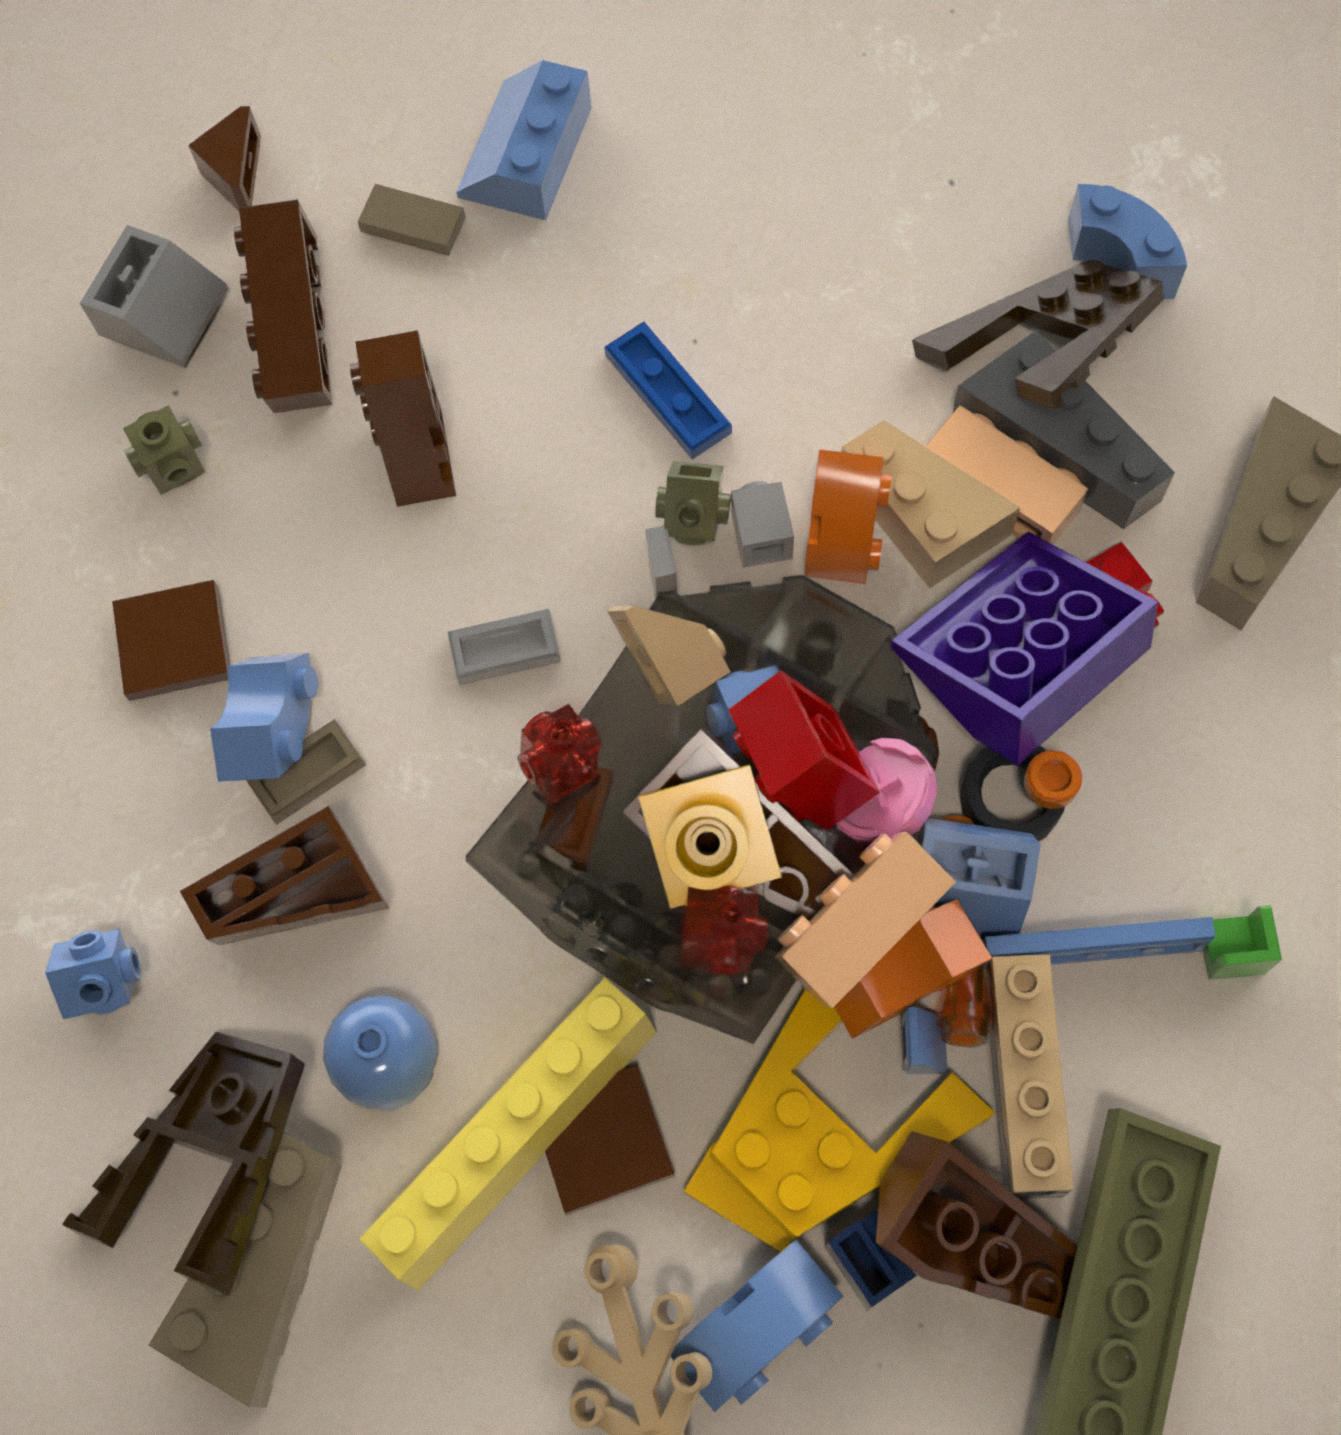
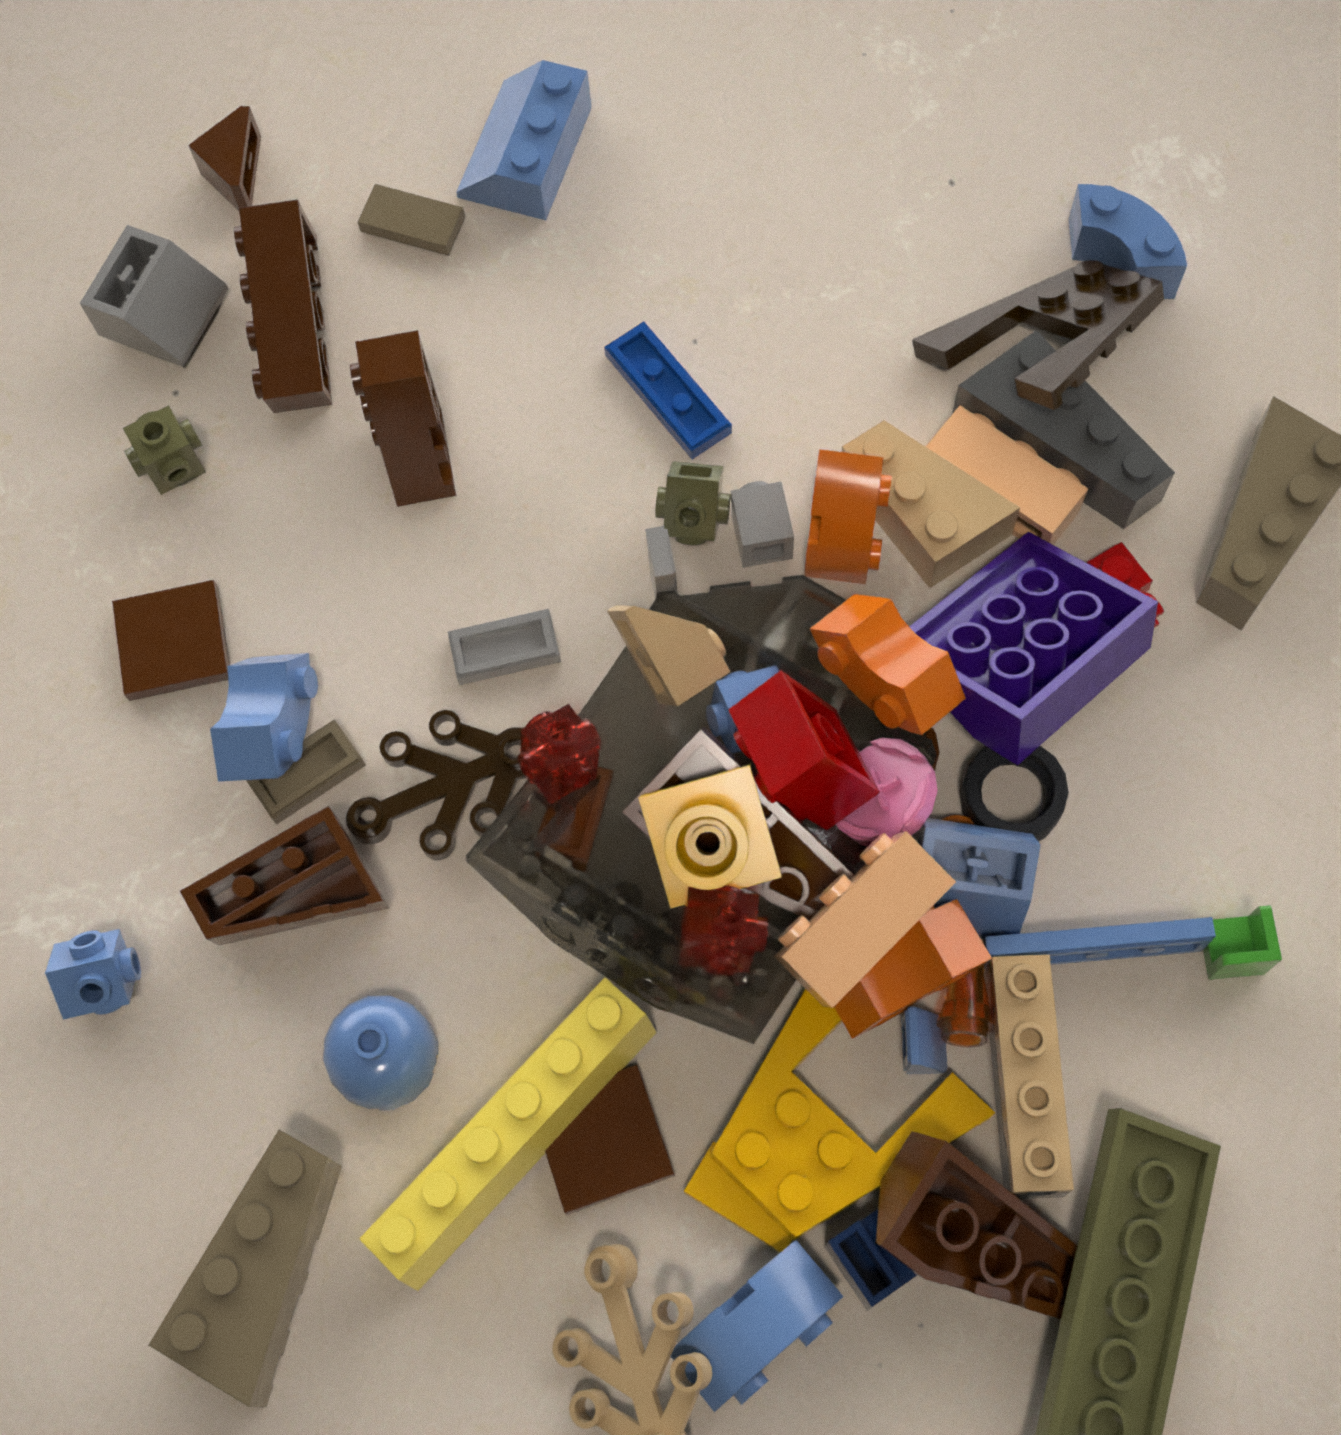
dark brown wing [62,1032,305,1296] -> none
orange tile [1024,750,1083,809] -> none
none -> dark brown plant [346,710,543,860]
none -> orange brick [810,594,966,735]

